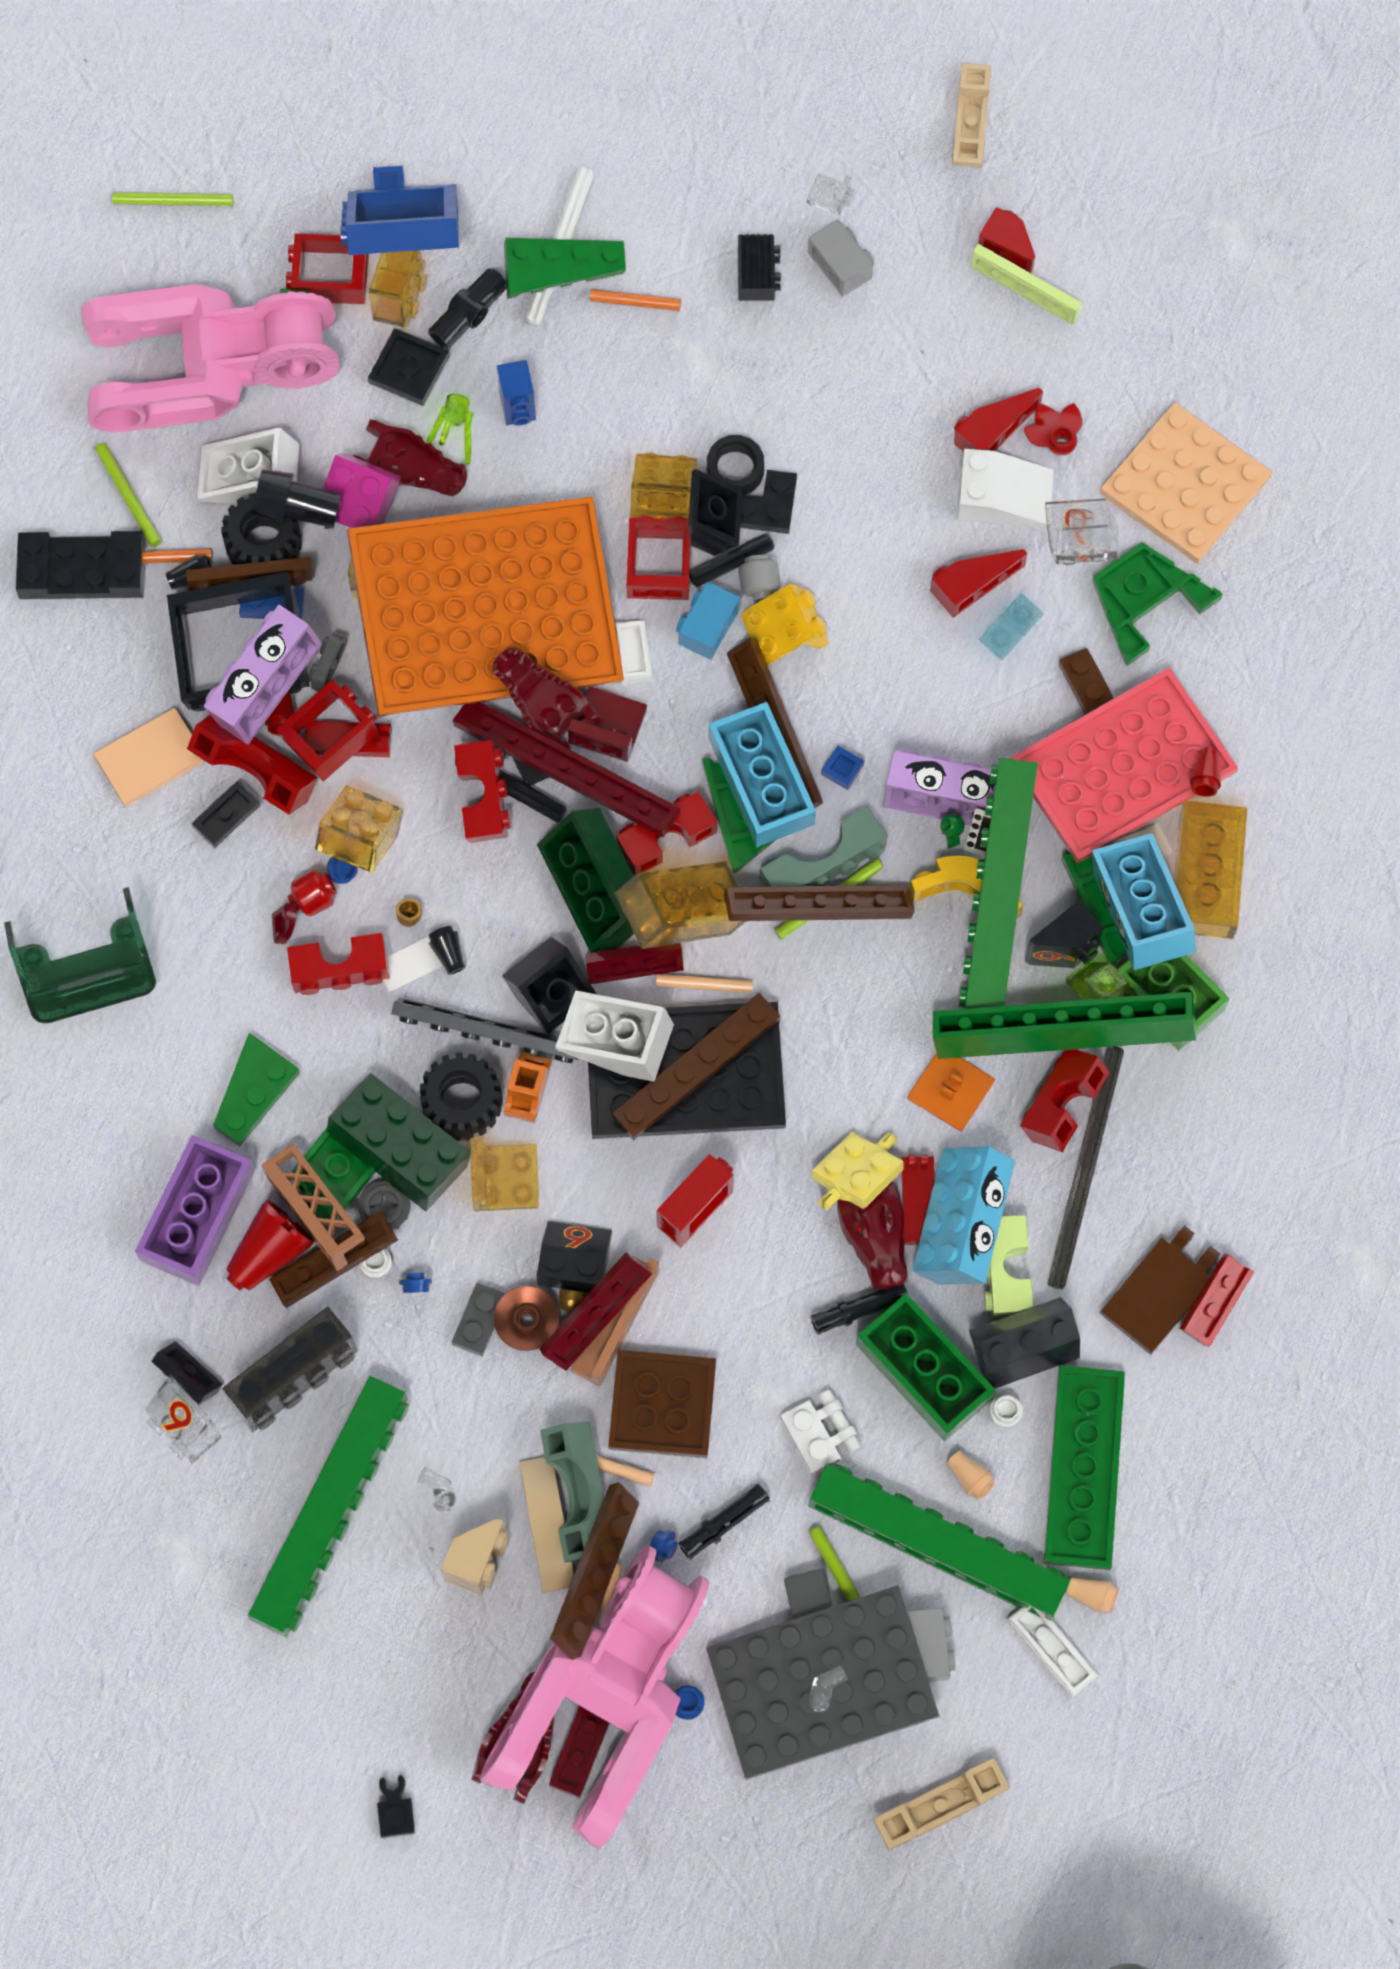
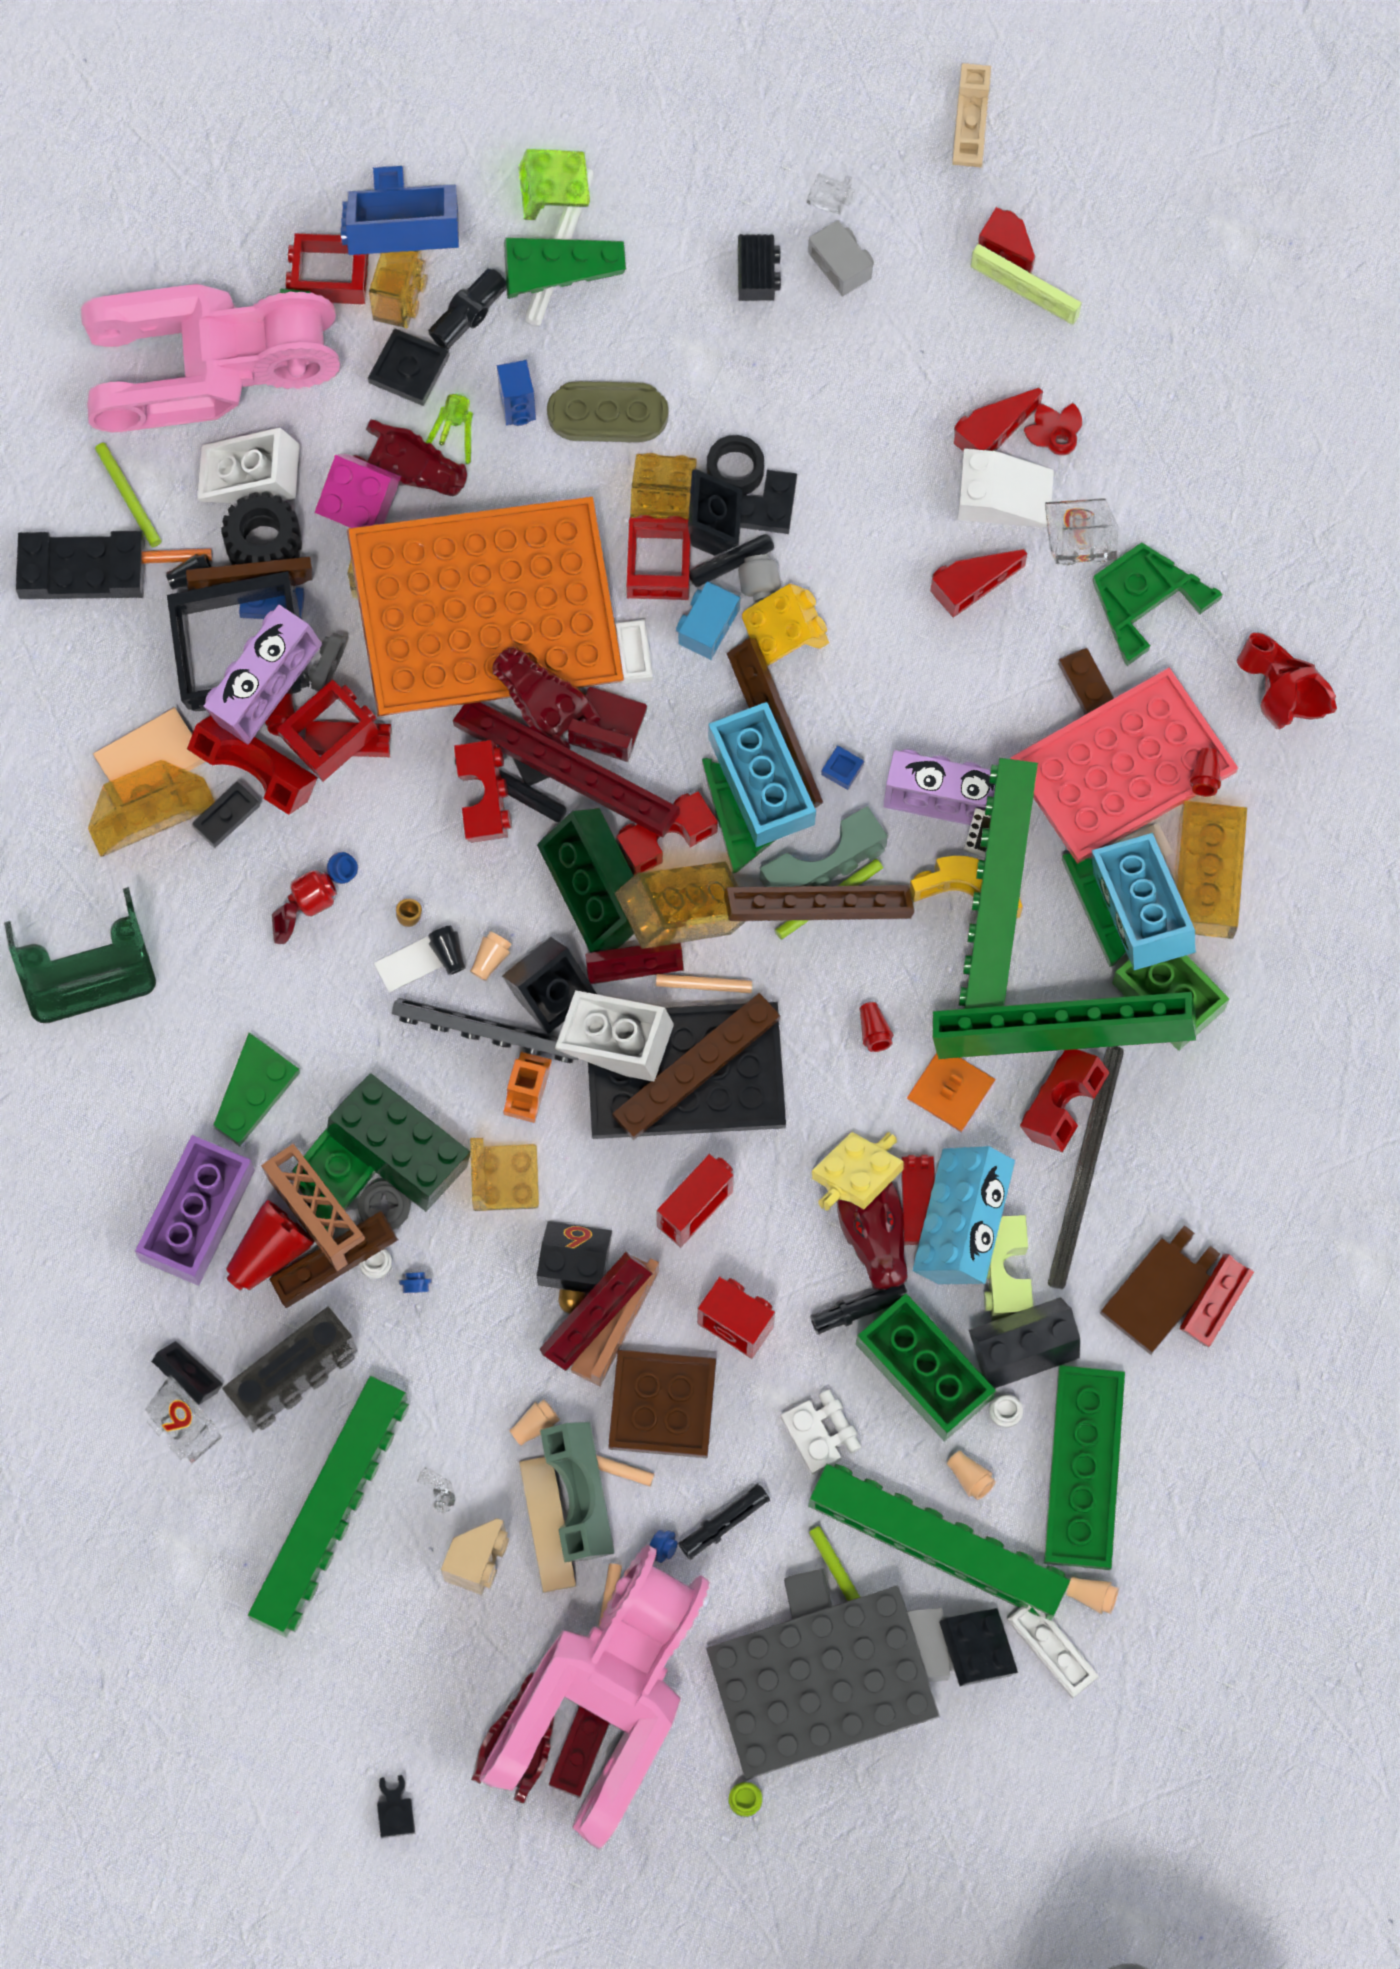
lime bar [112,192,234,206] -> none
black piece [252,470,342,529] -> none
red arch [287,933,390,995] -> none
clear yellow brick [315,785,403,873] -> none
black tyre [420,1052,502,1141] -> none
dark grey plate [452,1283,506,1357] -> none
copper dish [494,1286,560,1351] -> none
reddish brown plate [550,1482,639,1660] -> none
orange bar [590,289,681,311] -> none
blue plate [675,1685,705,1720] -> none
clear arm [809,1664,848,1712] -> none
tan slope [873,1758,1010,1850] -> none
green arm [940,813,965,849] -> none
clear light blue slope [979,593,1044,660] -> none
black slope [1025,901,1104,968] -> none
clear neon green slope [1066,962,1131,1000] -> none
light nougat plate [1100,402,1272,564] -> none
none -> clear yellow wedge [88,759,215,857]
none -> light nougat cone [470,931,512,981]
none -> light nougat cone [509,1399,560,1446]
none -> clear neon green bracket [518,149,590,220]
none -> olive tile [547,381,669,443]
none -> red brick [697,1276,775,1359]
none -> lime plate [728,1782,763,1817]
none -> red cone [859,1002,894,1052]
none -> black plate [939,1608,1018,1687]
none -> red piece [1237,632,1337,729]

